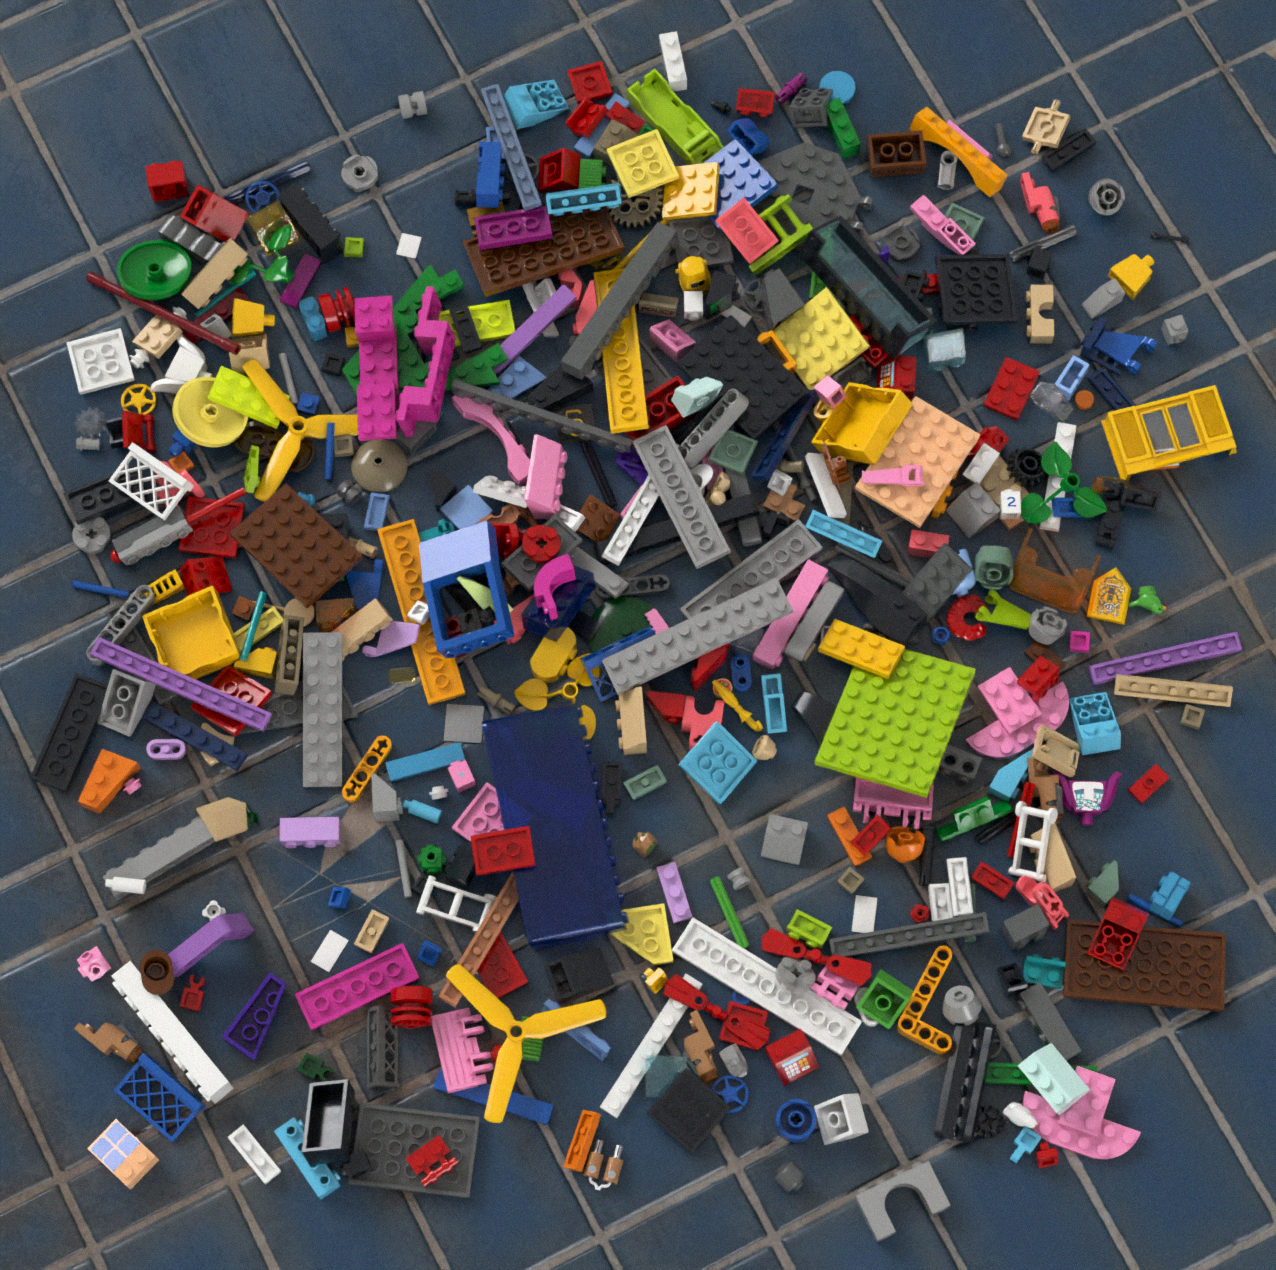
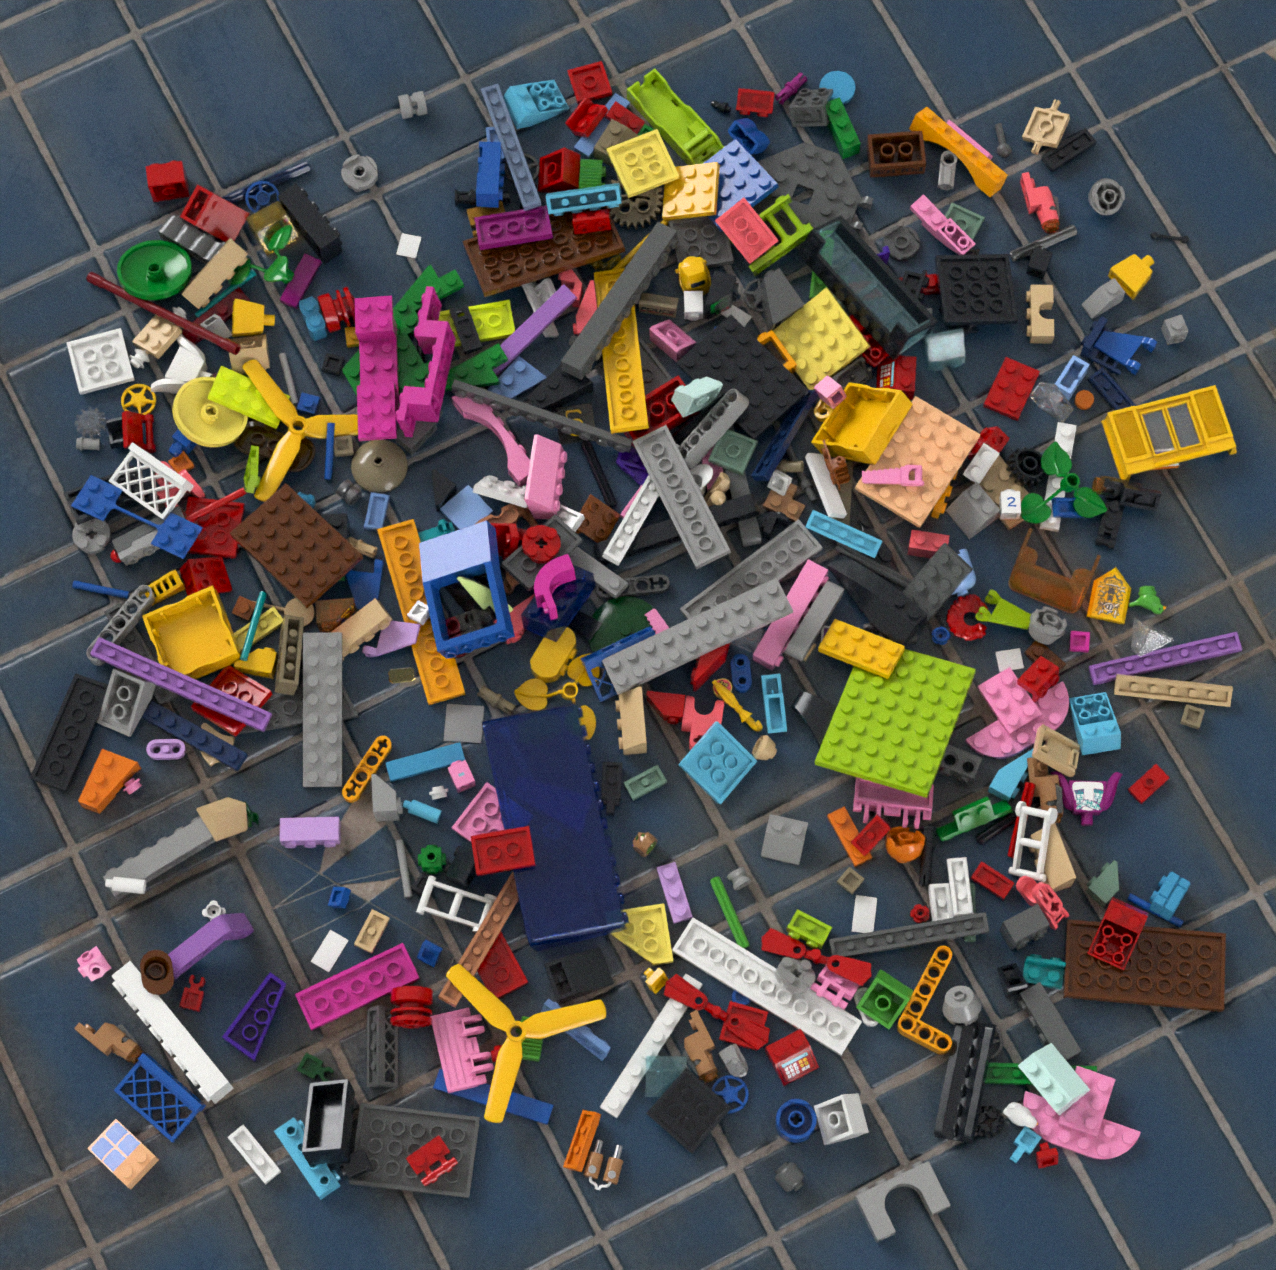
lime tile [344,237,364,258] -> none
white brick [659,31,687,92] -> none
sand green brick [975,545,1013,590] -> none
none -> blue hinge [71,475,203,559]
none -> red bracket [572,209,611,234]
none -> white sticker [996,648,1024,672]
none -> clear slope [1131,617,1174,657]

